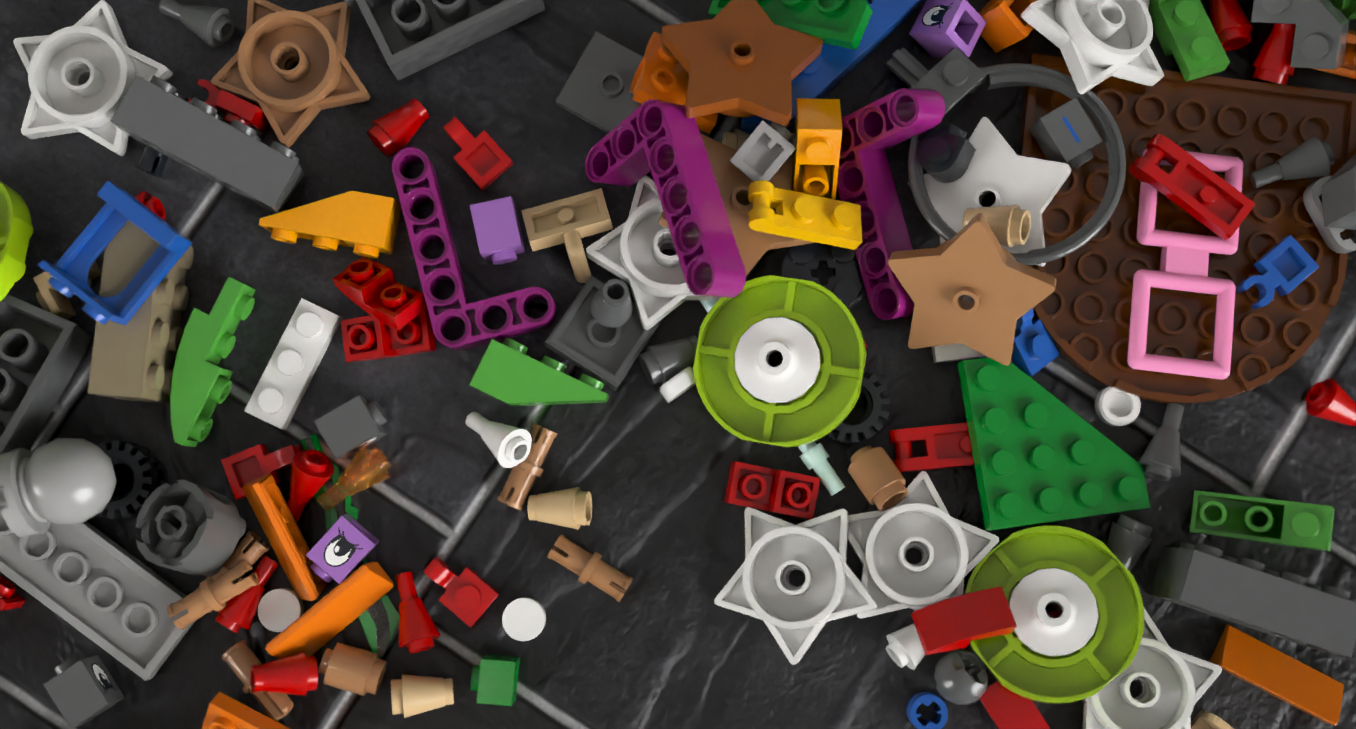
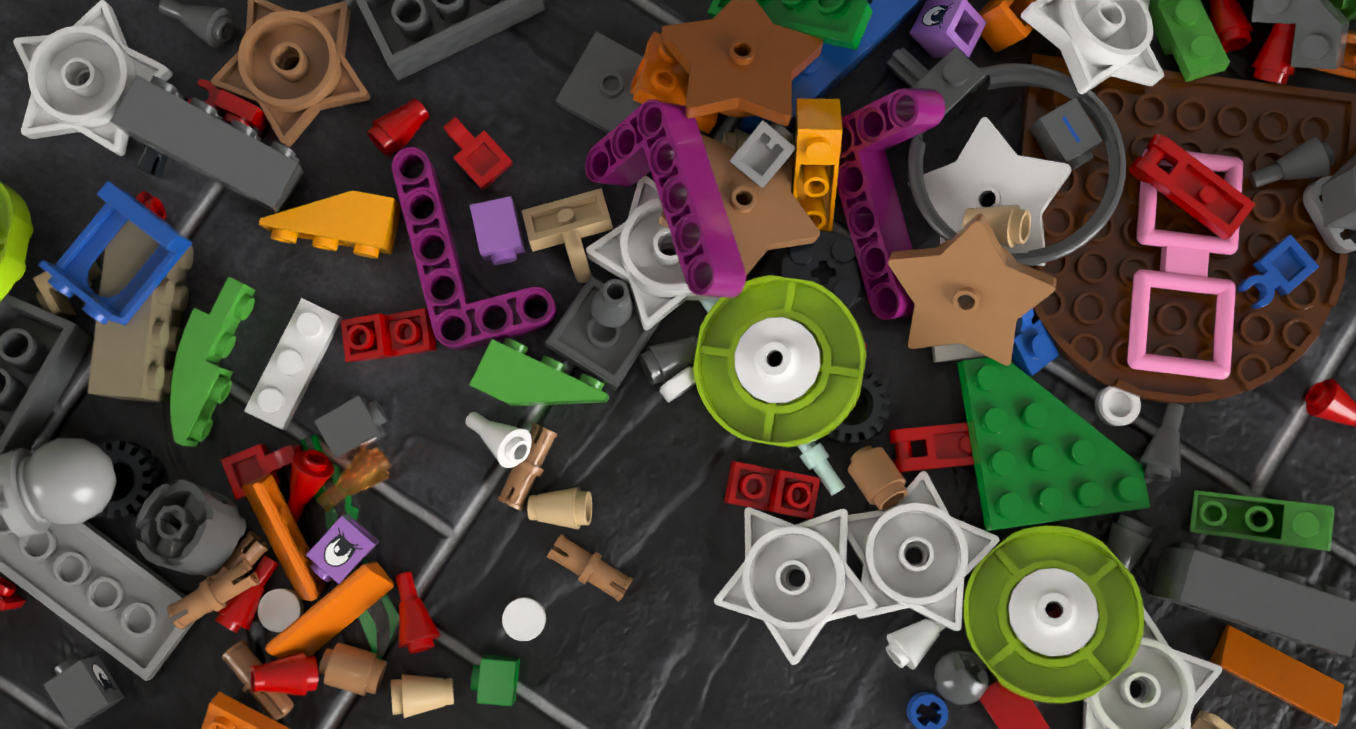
red slope [333,257,427,331] -> none
red plate [423,556,500,628] -> none
yellow plate [748,180,862,250] -> none
red slope [911,586,1017,655] -> none
black plate [918,123,976,183] -> none

